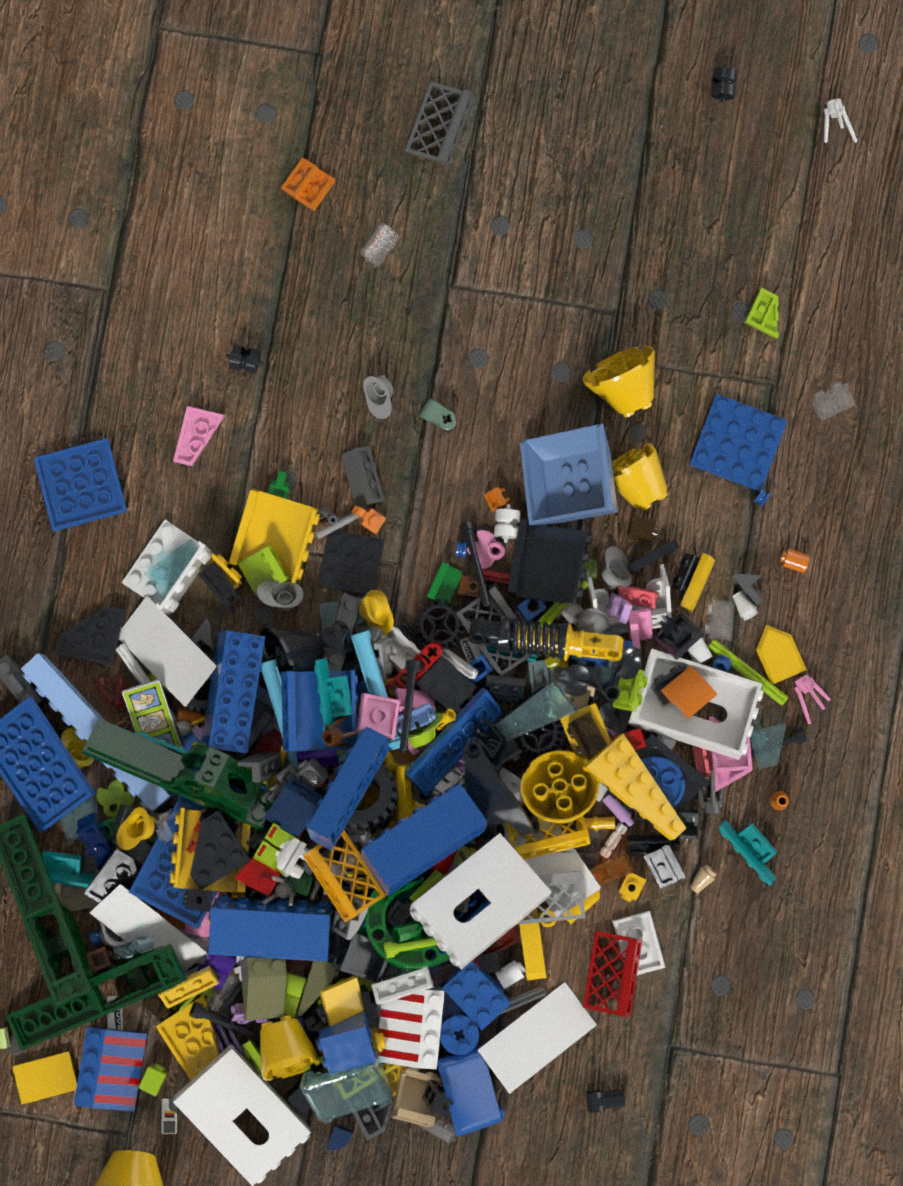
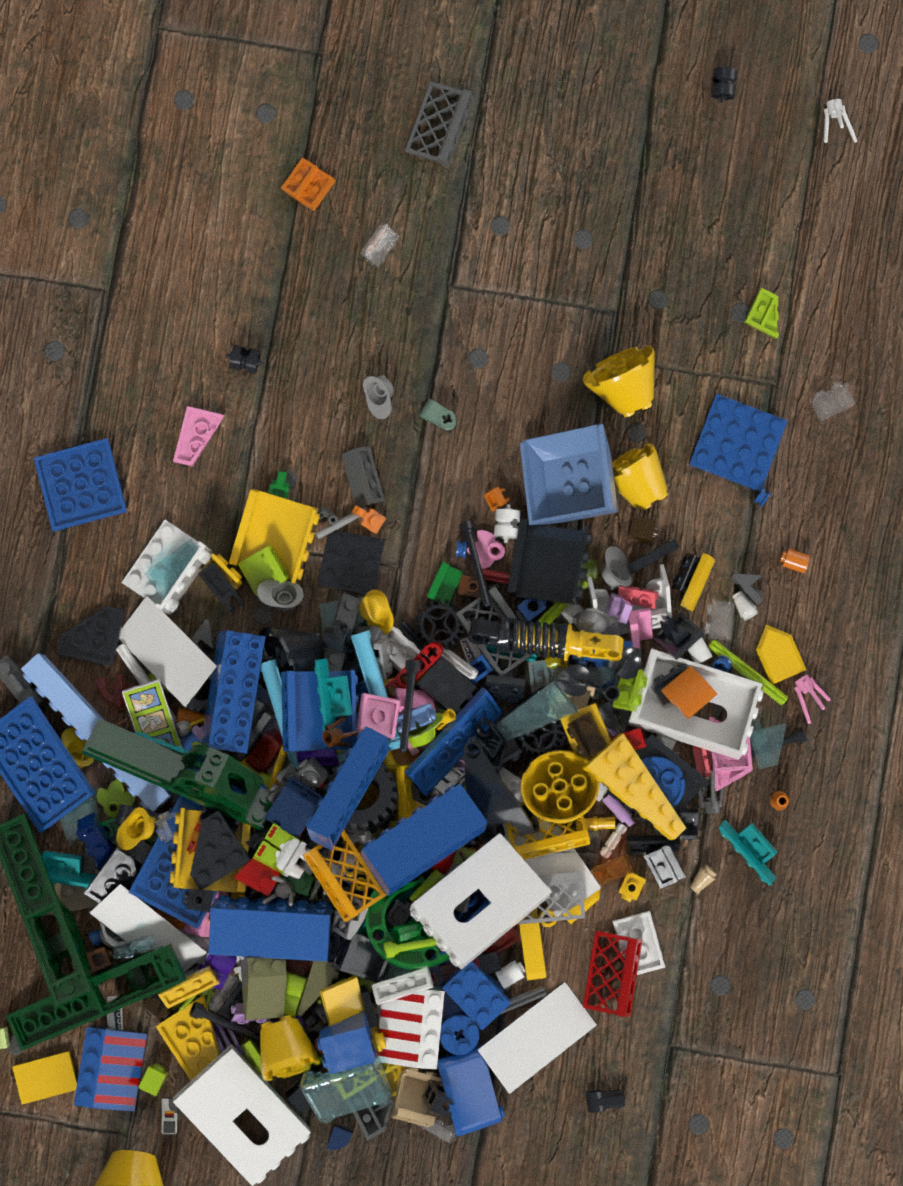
dark grey panel [237,753,281,782] -> none

